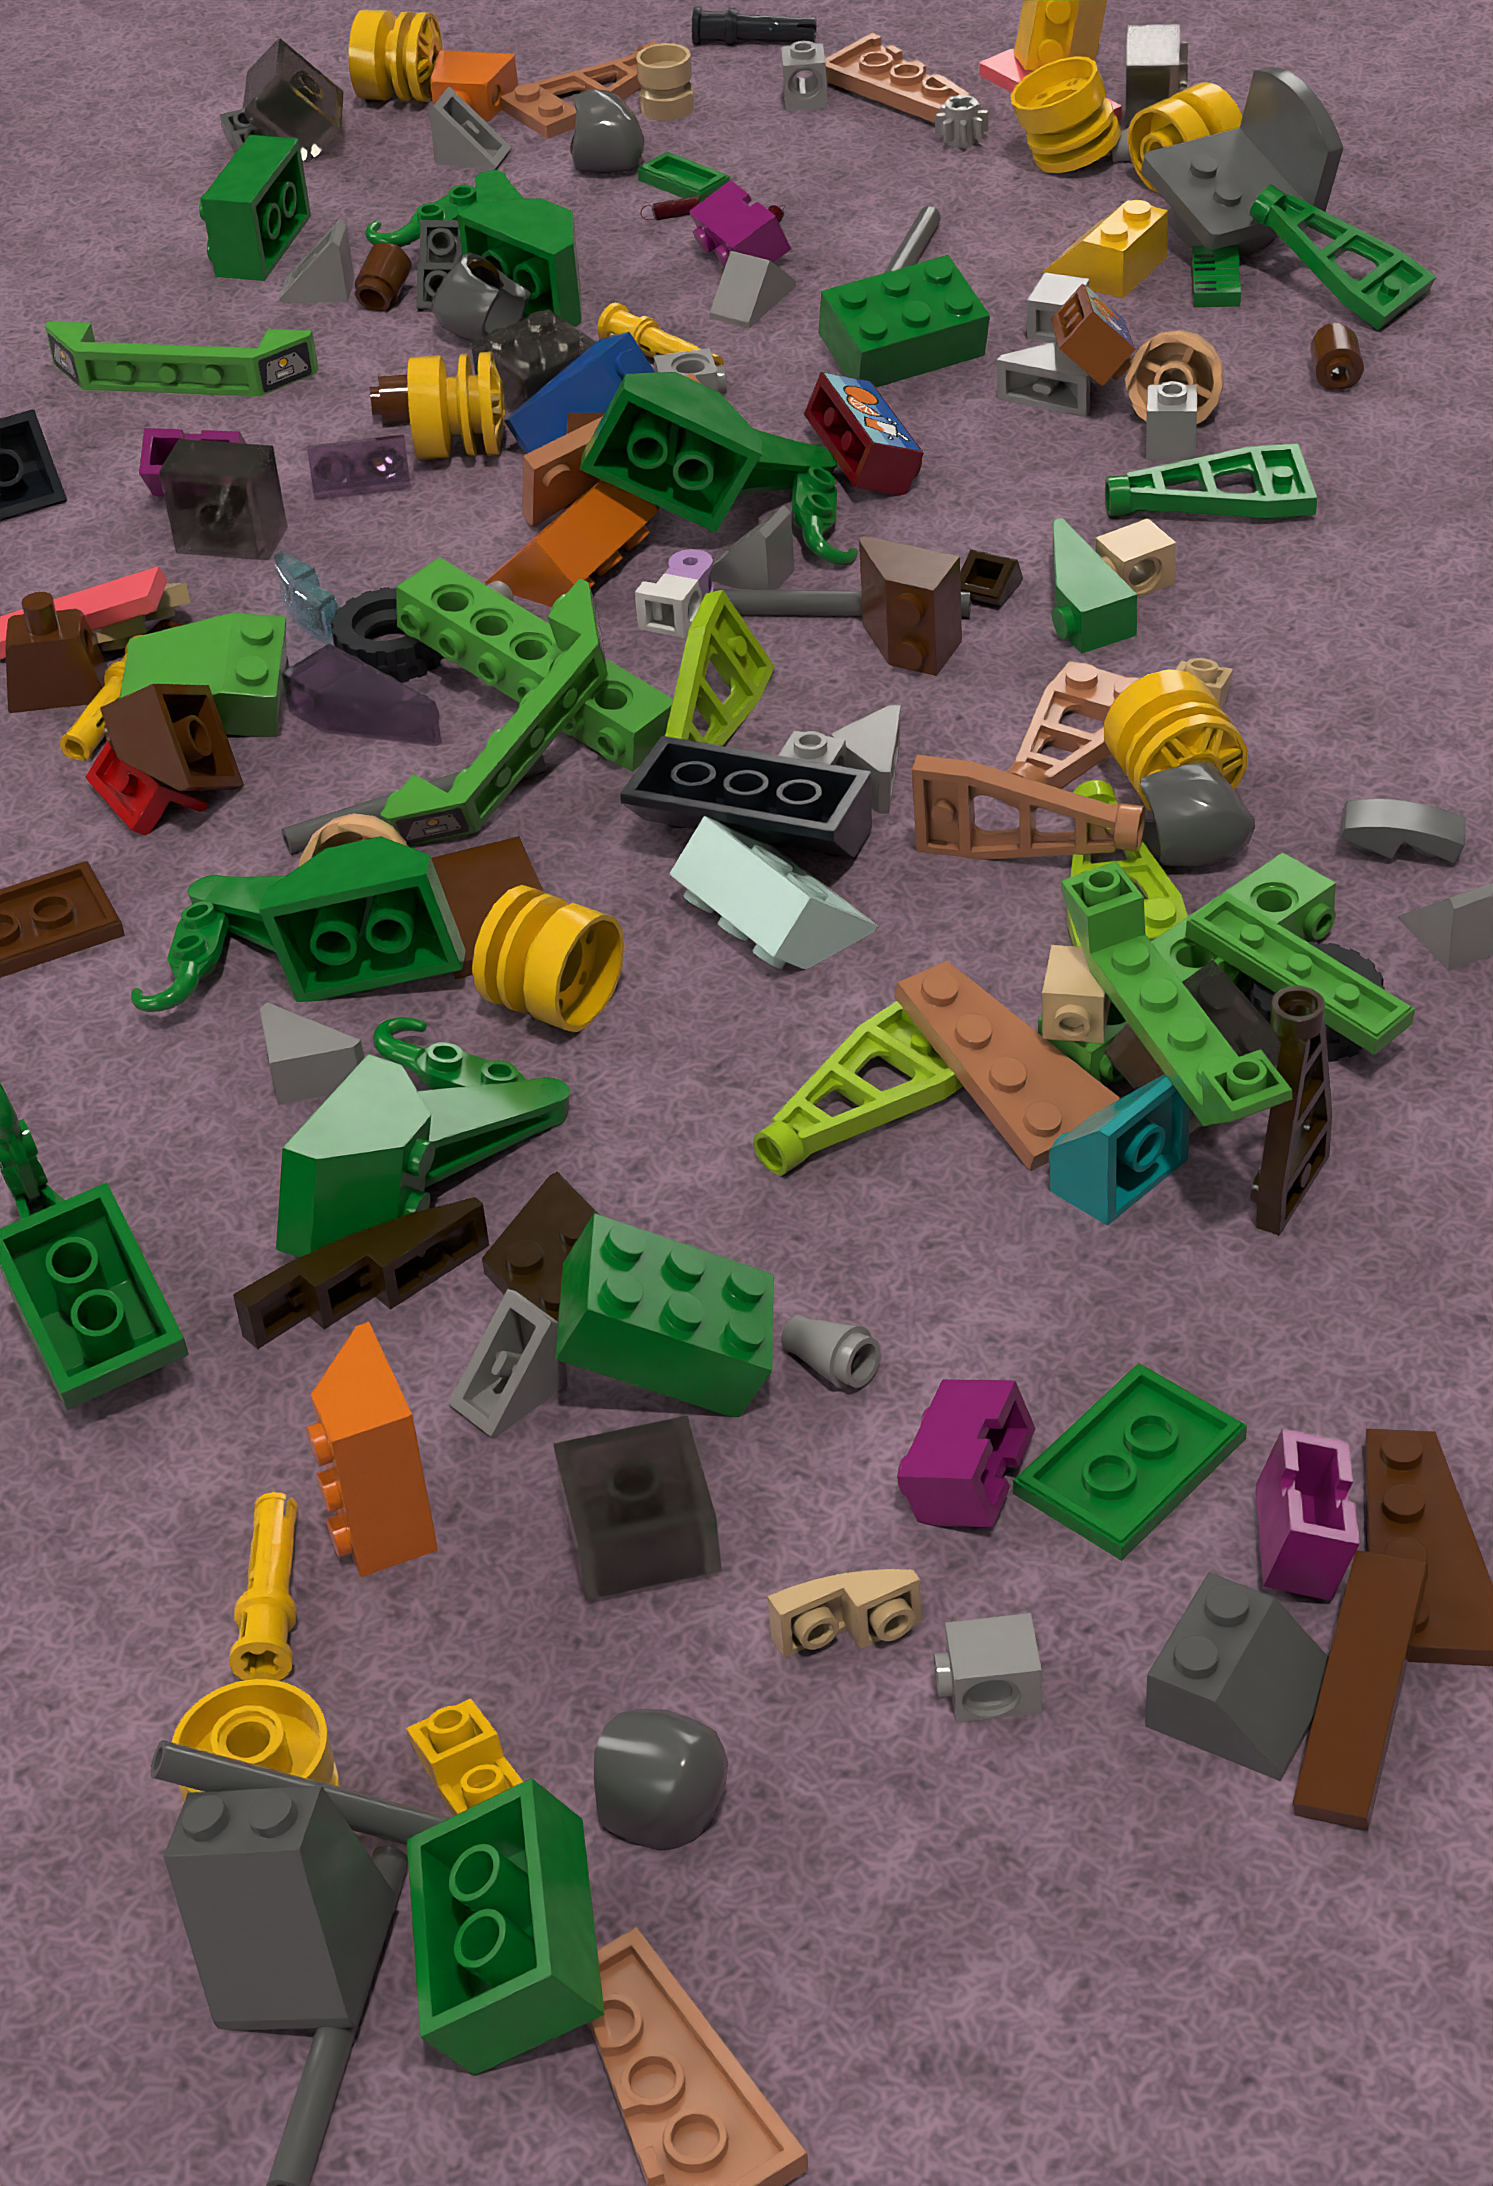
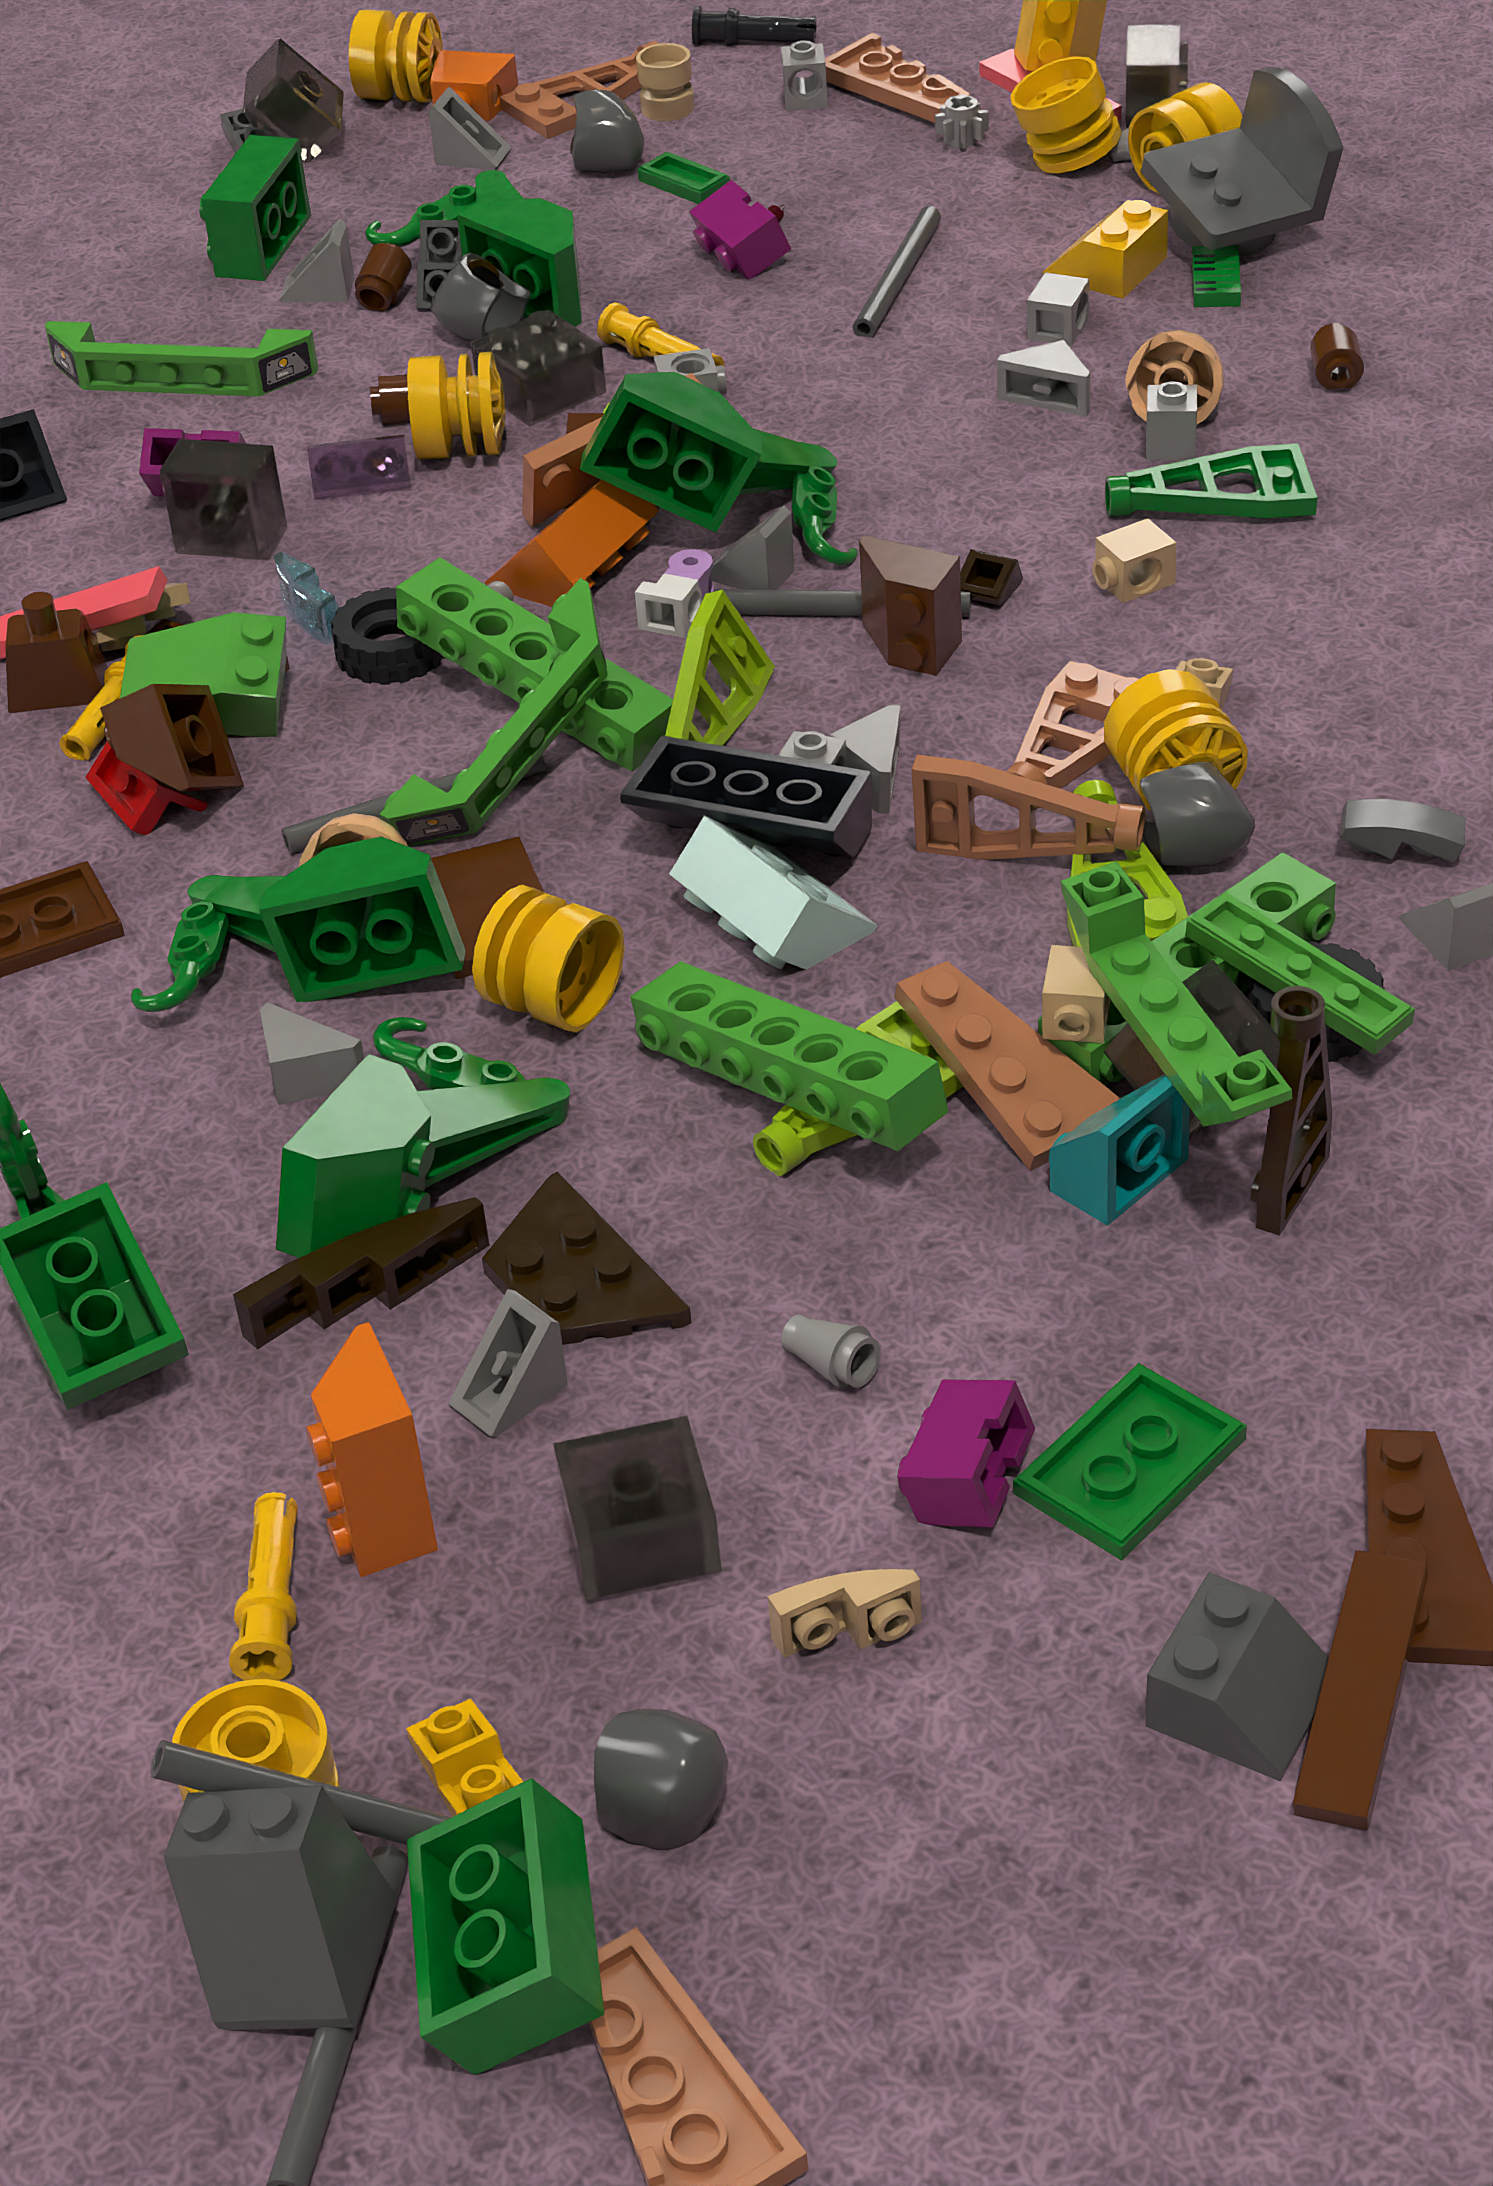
clear purple slope [282,643,442,747] -> none
blue slope [504,332,655,454] -> none
green brick [555,1213,774,1417] -> none
dark red piece [640,196,708,220] -> none
light grey slope [710,251,796,329] -> none
dark red brick [804,372,924,495] -> none
green brick [818,255,990,388] -> none
light grey brick [933,1613,1042,1723] -> none
dark orange brick [1051,283,1136,387] -> none
slope [1052,518,1137,654] -> none
green plate [1249,184,1436,330] -> none
magenta brick [1255,1428,1360,1601] -> none
none -> bright green brick [630,961,948,1151]

